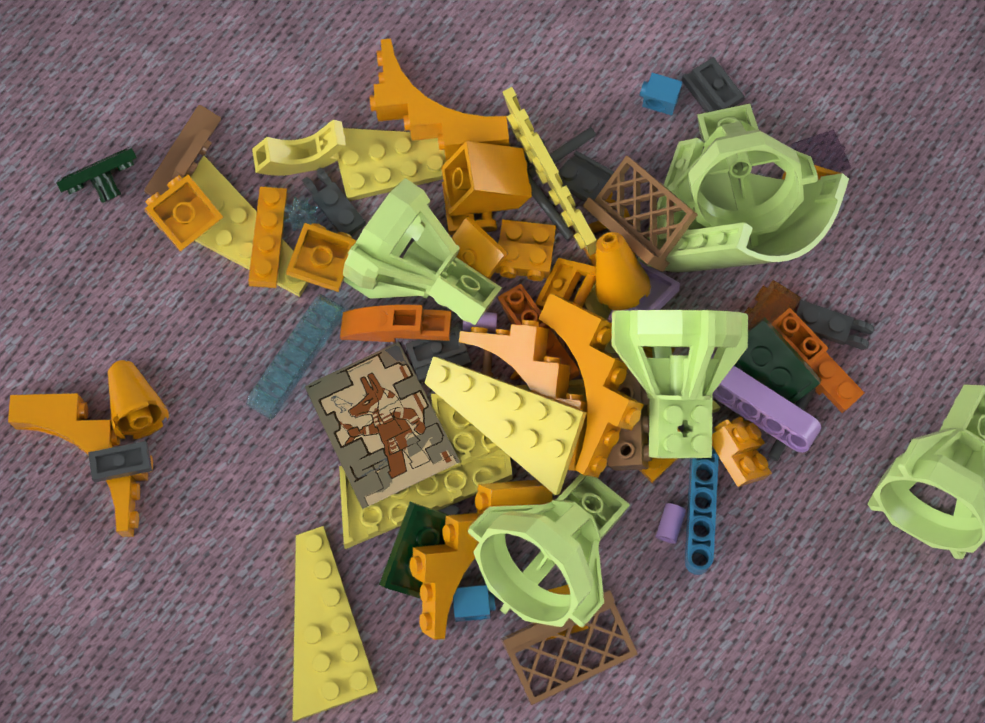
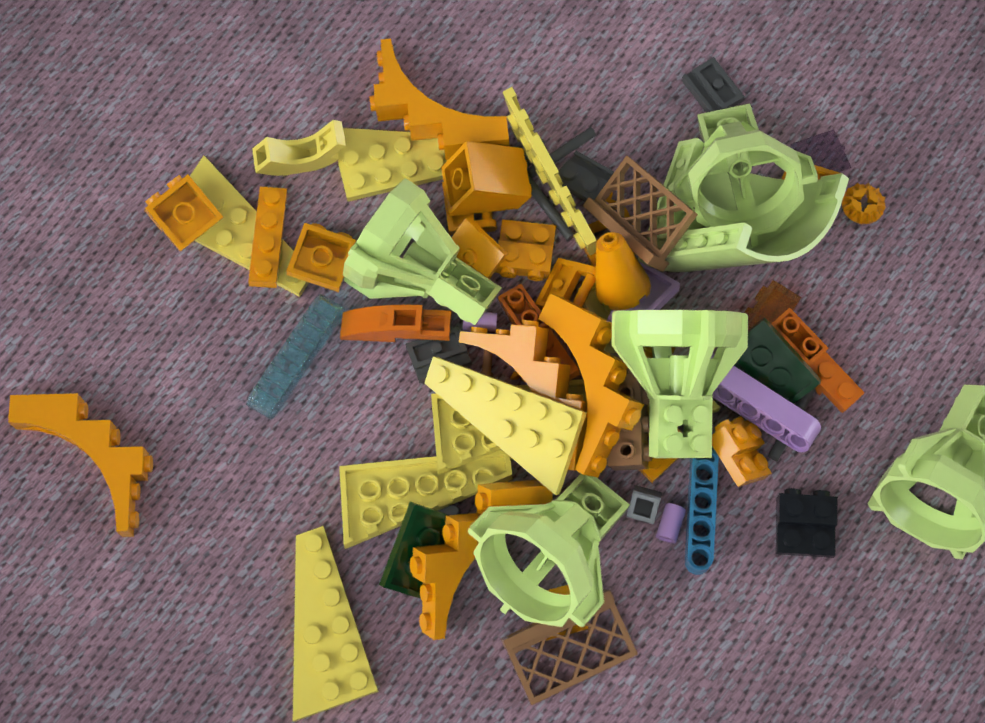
dark green plate [56,146,137,203] -> none
dark grey plate [88,441,152,482] -> none
light orange cone [107,360,169,439] -> none
medium nougat bracket [144,105,221,196] -> none
clear light blue gear [284,197,317,231] -> none
dark grey hinge [302,167,366,236] -> none
sticker [305,342,460,509] -> none
dark azure brick [453,585,496,622] -> none
dark azure brick [640,73,682,116] -> none
dark grey hinge [796,300,874,350] -> none
none -> dark grey slope [626,485,662,524]
none -> black plate [776,488,838,558]
none -> light orange gear [842,183,886,224]

